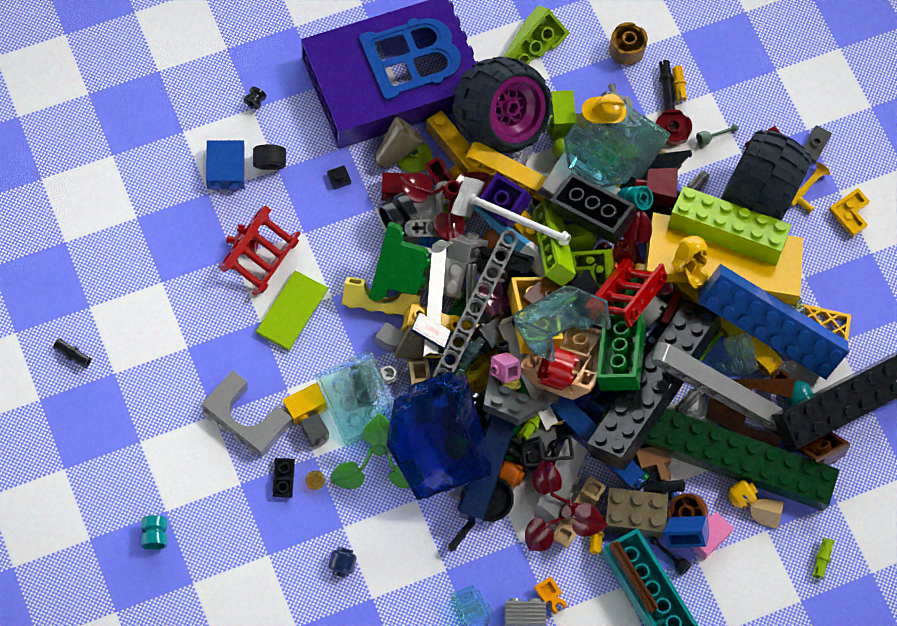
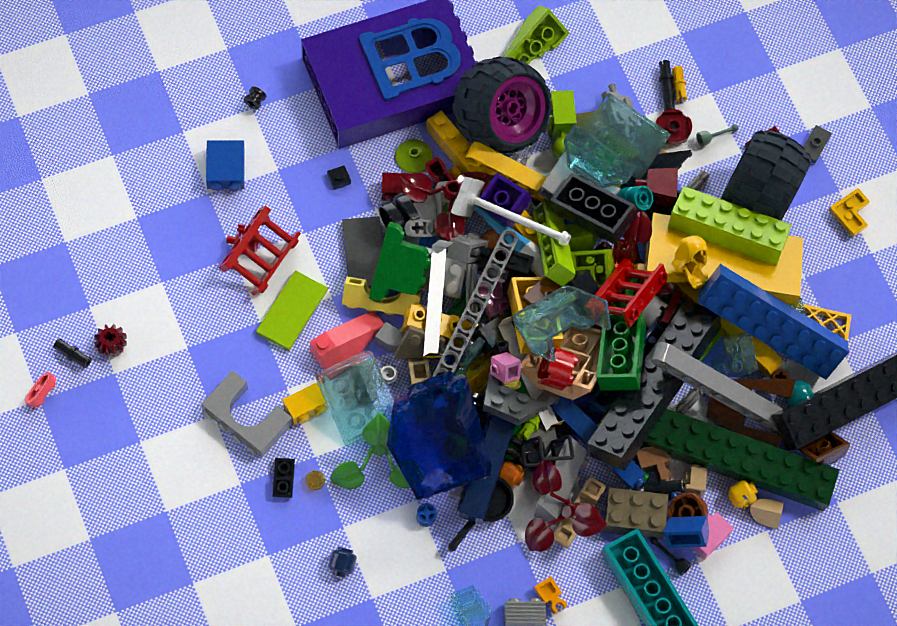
teal wheel [141,515,167,550] -> none
black tyre [253,144,286,170] -> none
dark grey brick [301,413,329,447] -> none
dark tan cone [374,117,424,169] -> none
tile [410,313,453,350] -> none
yellow piece [582,94,627,124] -> none
yellow axle [589,515,605,555] -> none
pearl gold brick [609,22,648,65] -> none
reddish brown axle [609,541,658,613] -> none
yellow piece [790,162,831,214] -> none
lime pin [812,537,835,579] -> none
none -> coral plate [25,372,56,408]
none -> dark red gear [94,323,127,357]
none -> coral wedge [309,311,384,380]
none -> dark grey tile [342,216,383,289]
none -> blue wheel [416,503,437,527]
none -> tan brick [683,464,707,497]

